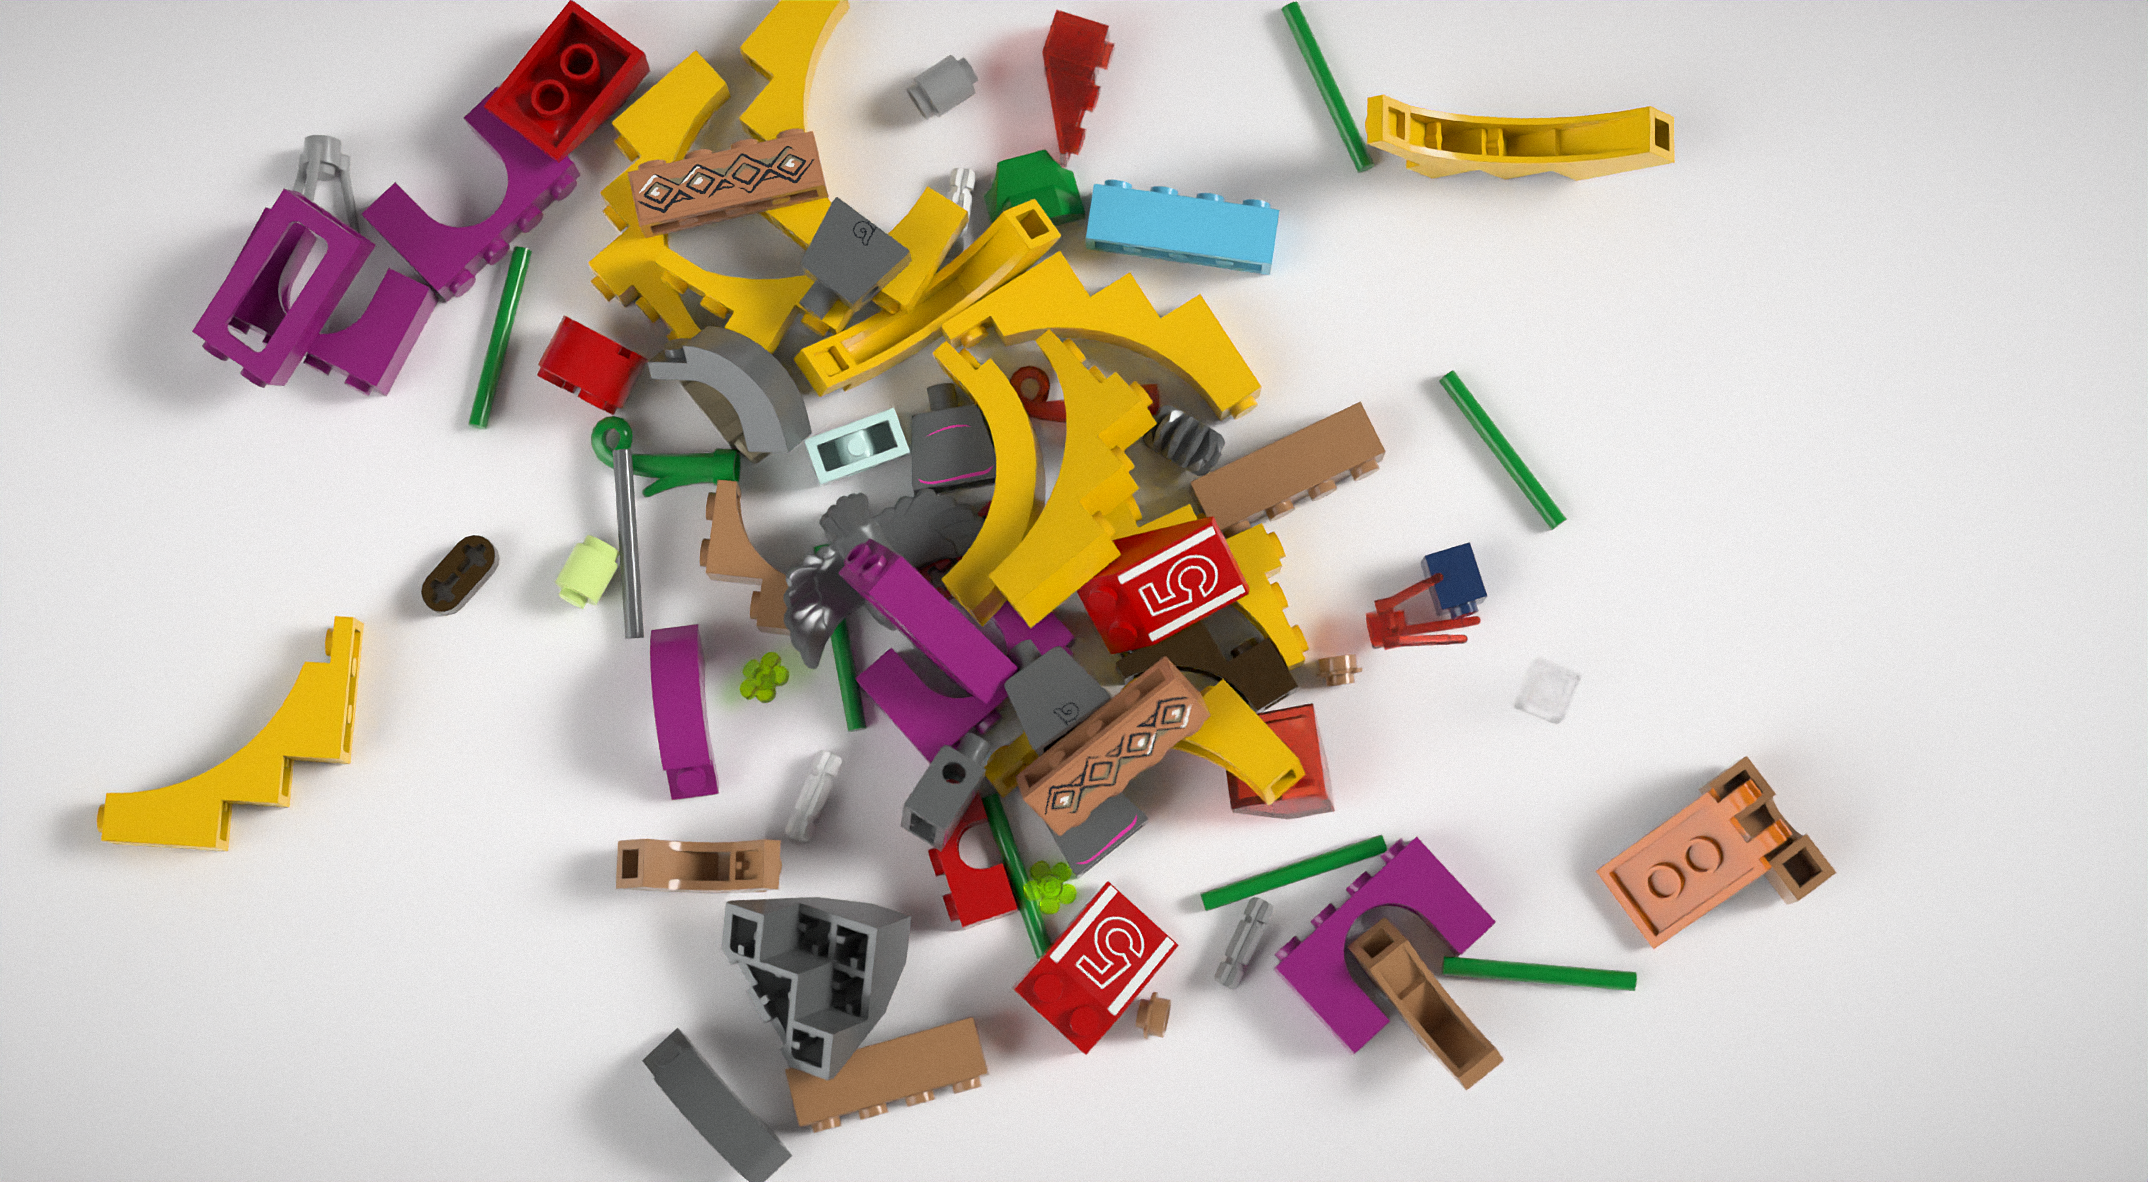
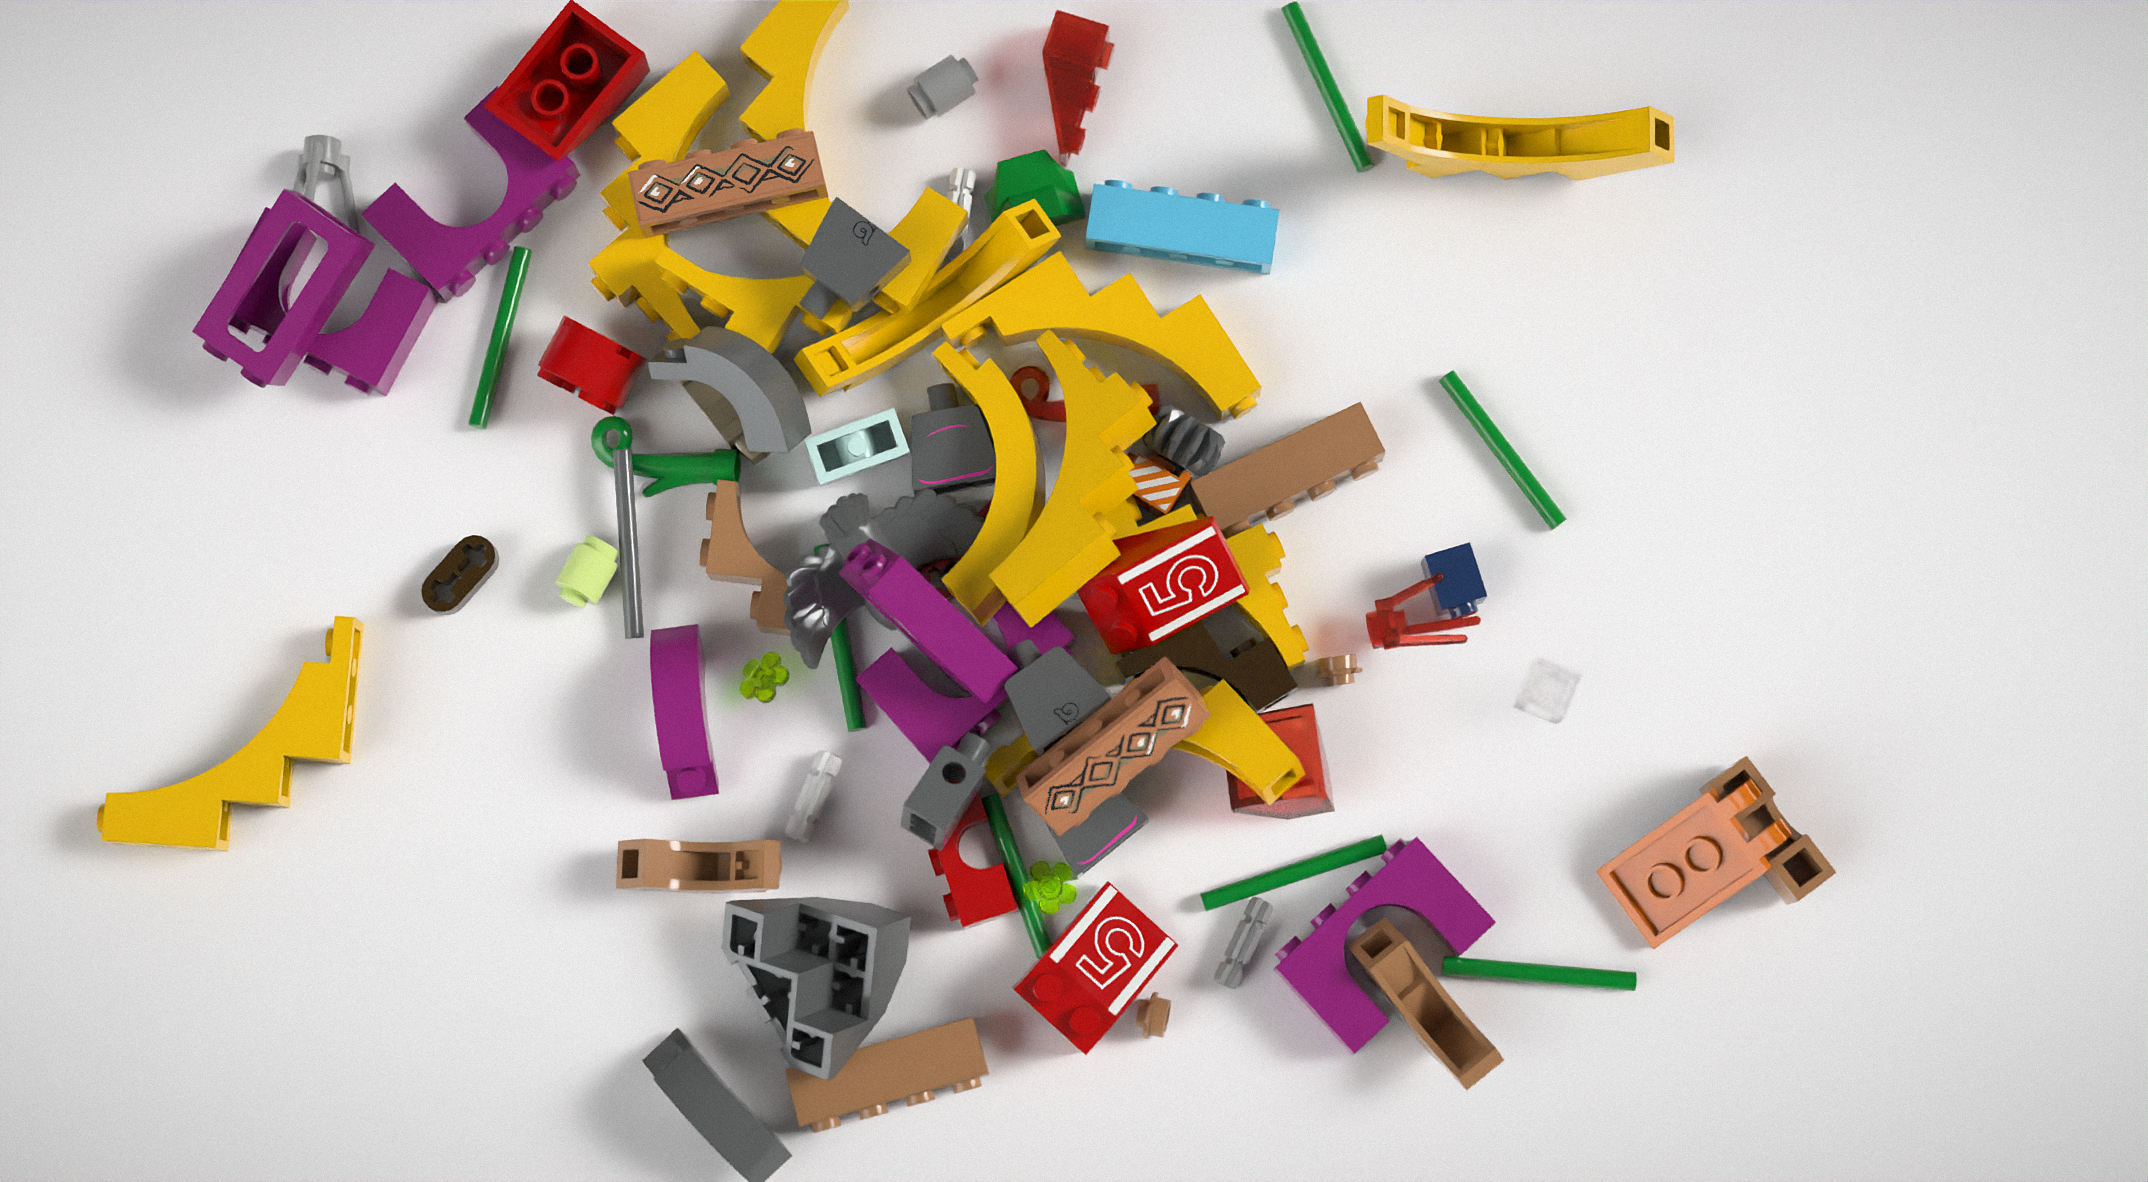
none -> orange brick [1127,452,1192,518]

